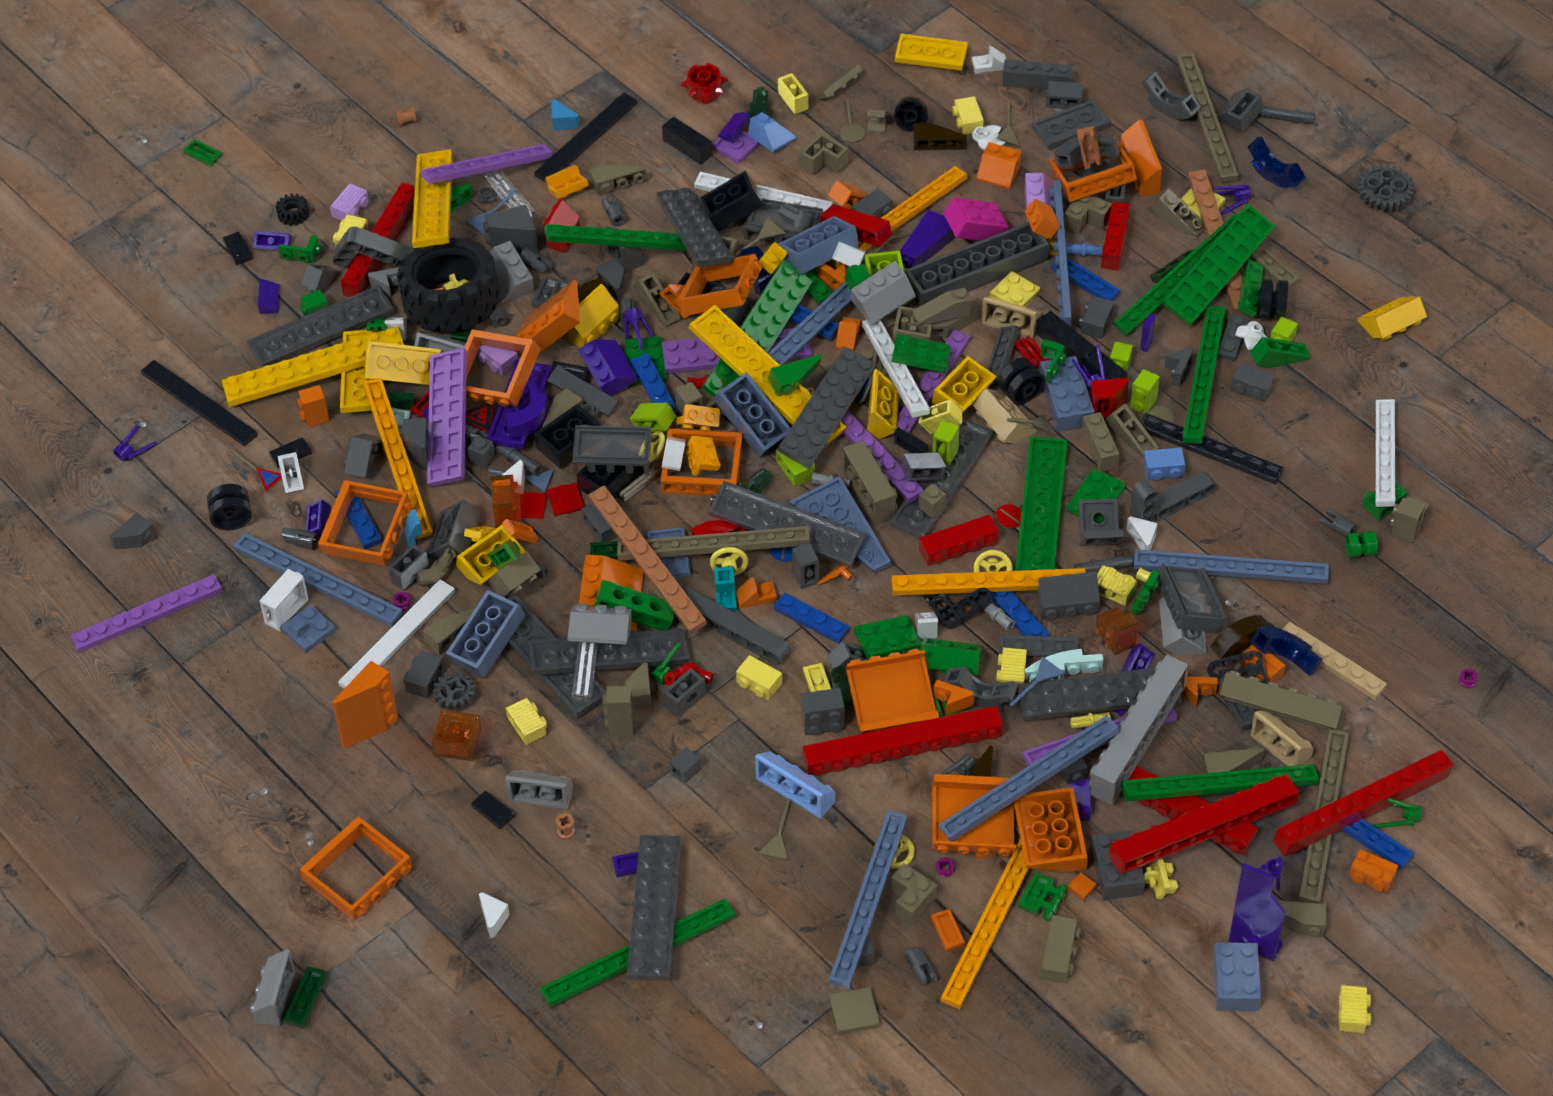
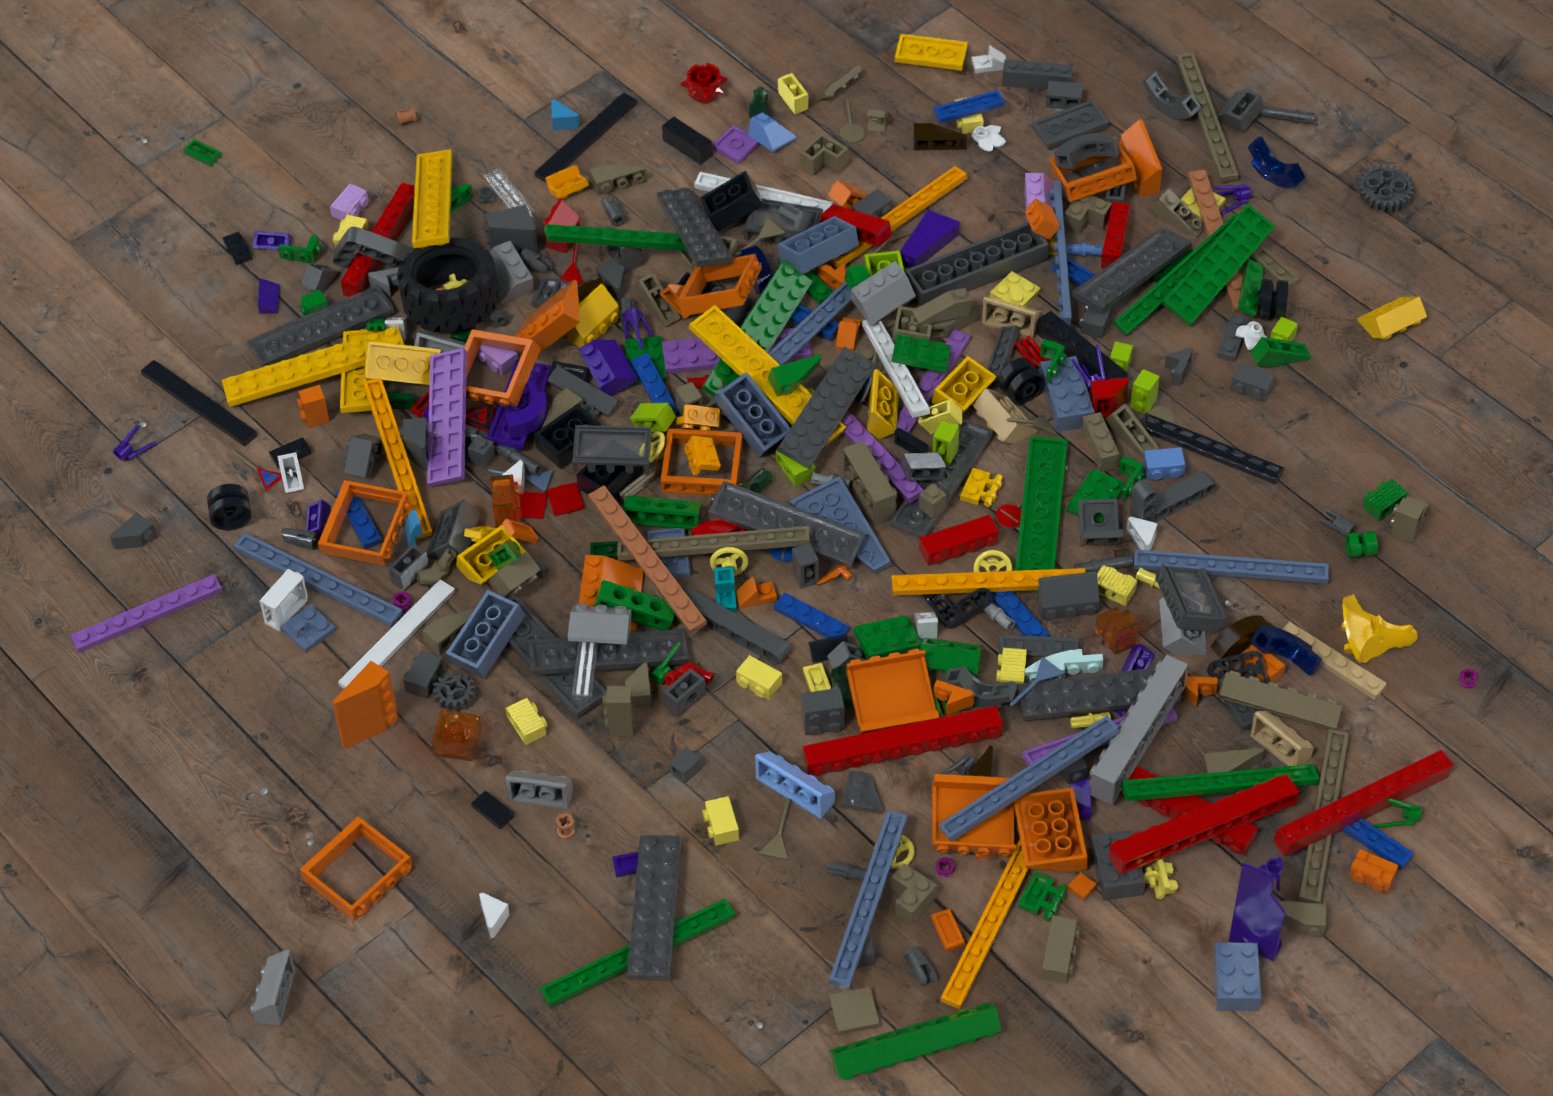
black tyre [276,193,309,226] -> none
dark green plate [283,966,328,1029] -> none
light aqua tile [392,408,411,428] -> none
medium lavender plate [421,144,552,184] -> none
sand blue piece [466,188,518,235] -> none
dark grey brick [581,503,617,542] -> none
white slope [661,436,686,471] -> none
dark purple slope [718,112,750,143] -> none
yellow bracket [758,242,788,274] -> none
white slope [832,242,866,266] -> none
black cylinder [894,96,929,132] -> none
dark pink brick [943,197,1009,241] -> none
orange slope [976,142,1022,189] -> none
dark tan piece [996,102,1021,147] -> none
nougat hinge [1077,126,1101,169] -> none
green plate [1131,569,1160,616] -> none
dark purple tile [1140,314,1156,352] -> none
green plate [1183,306,1226,444] -> none
light yellow brick [1339,985,1371,1033] -> none
white tile [1376,399,1395,507] -> none
none -> red piece [559,243,584,285]
none -> green brick [623,495,702,529]
none -> light yellow brick [702,796,739,846]
none -> black plate [808,633,849,663]
none -> dark grey axle [826,861,867,881]
none -> green brick [829,1002,1001,1080]
none -> flat silver wing [843,770,882,814]
none -> blue plate [933,90,1005,124]
none -> yellow plate [960,468,1003,507]
none -> flat silver plate [1072,227,1191,313]
none -> green bracket [1119,456,1145,501]
none -> yellow animal [1342,594,1418,664]

